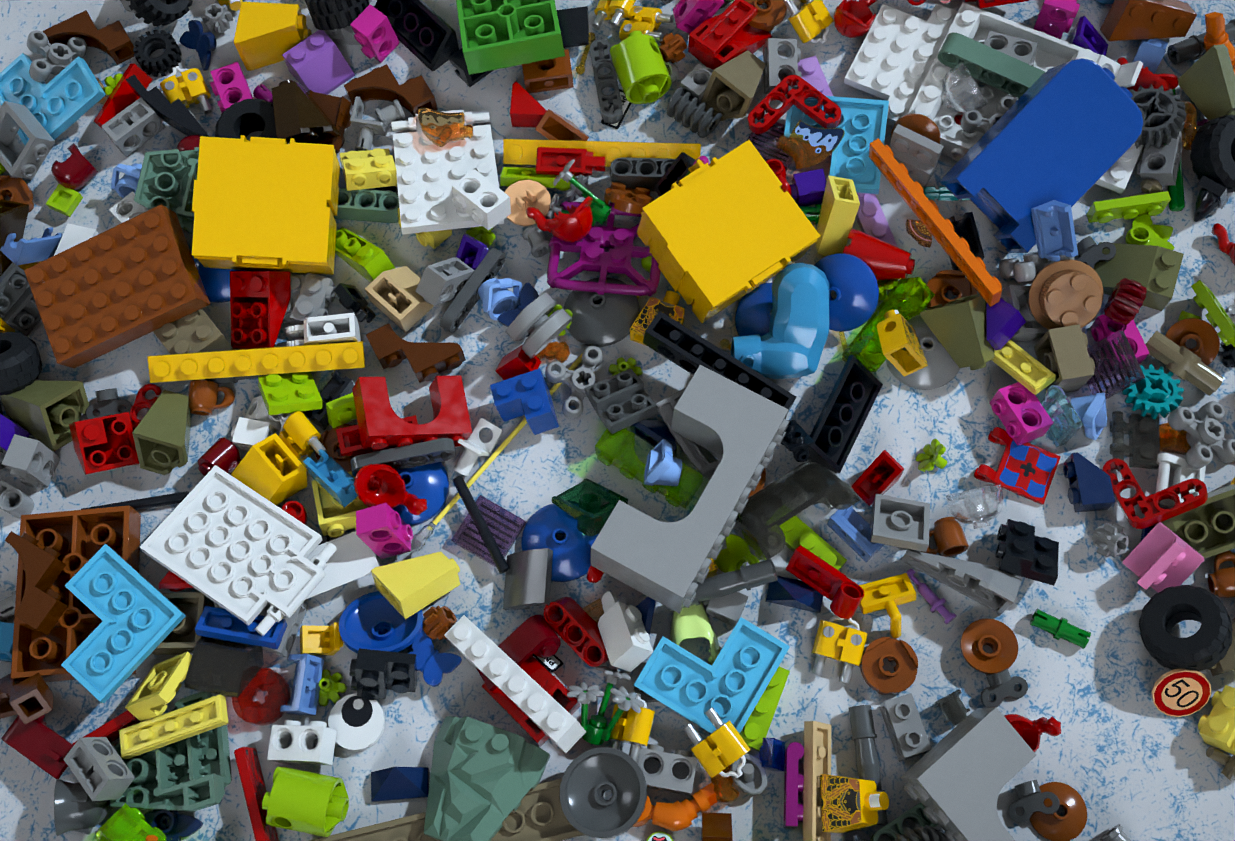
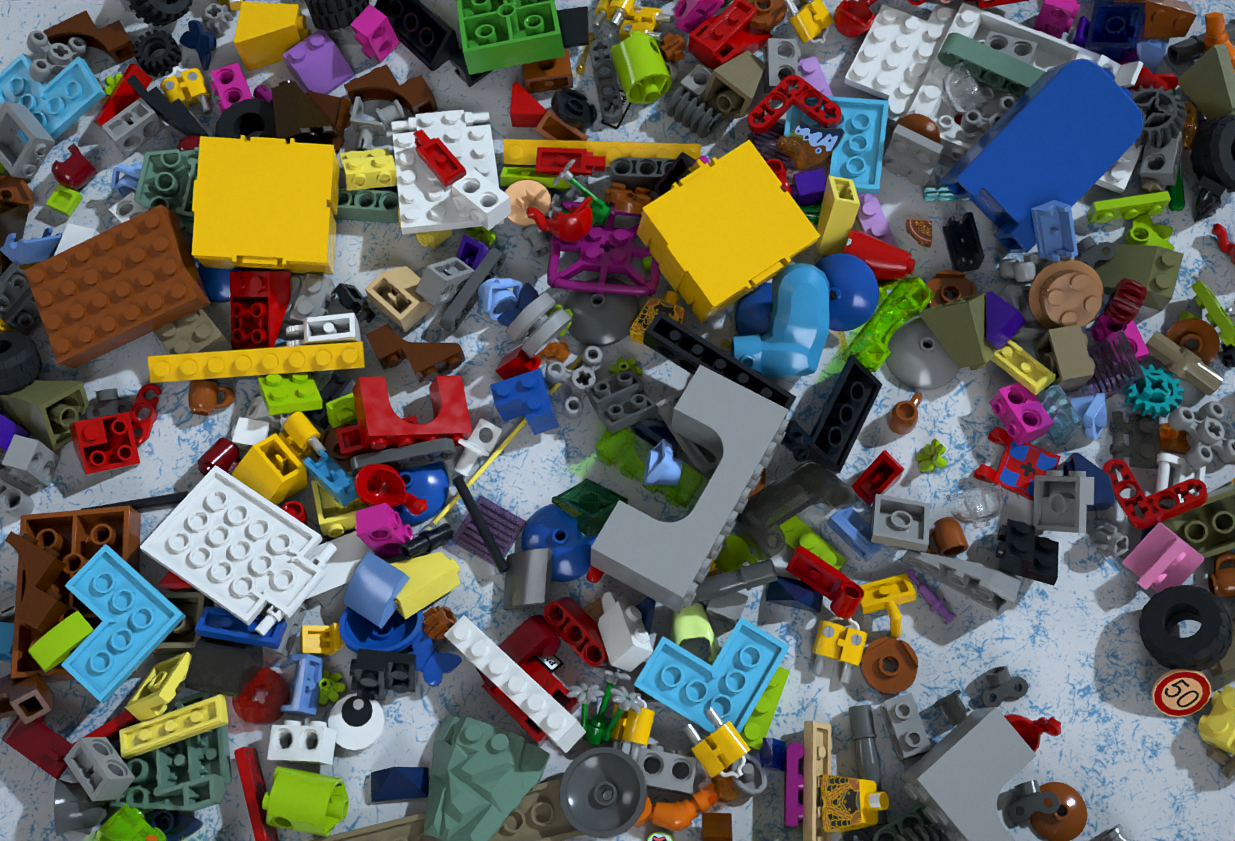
olive slope [132,389,192,475] -> none
lime slope [335,227,395,282] -> none
clear orange arm [418,107,473,147] -> none
orange plate [869,138,1002,307] -> none
yellow torso [876,310,928,377] -> none
dark orange dish [960,619,1018,674] -> none
green pin [1030,608,1091,649] -> none
none -> lime slope [28,611,94,673]
none -> medium blue slope [343,551,410,629]
none -> black pin [400,523,454,560]
none -> red hinge [413,129,466,187]
none -> black tile [551,88,598,129]
none -> dark orange piece [887,393,923,435]
none -> light grey plate [1033,470,1094,533]
none -> clear blue slope [1085,3,1146,62]

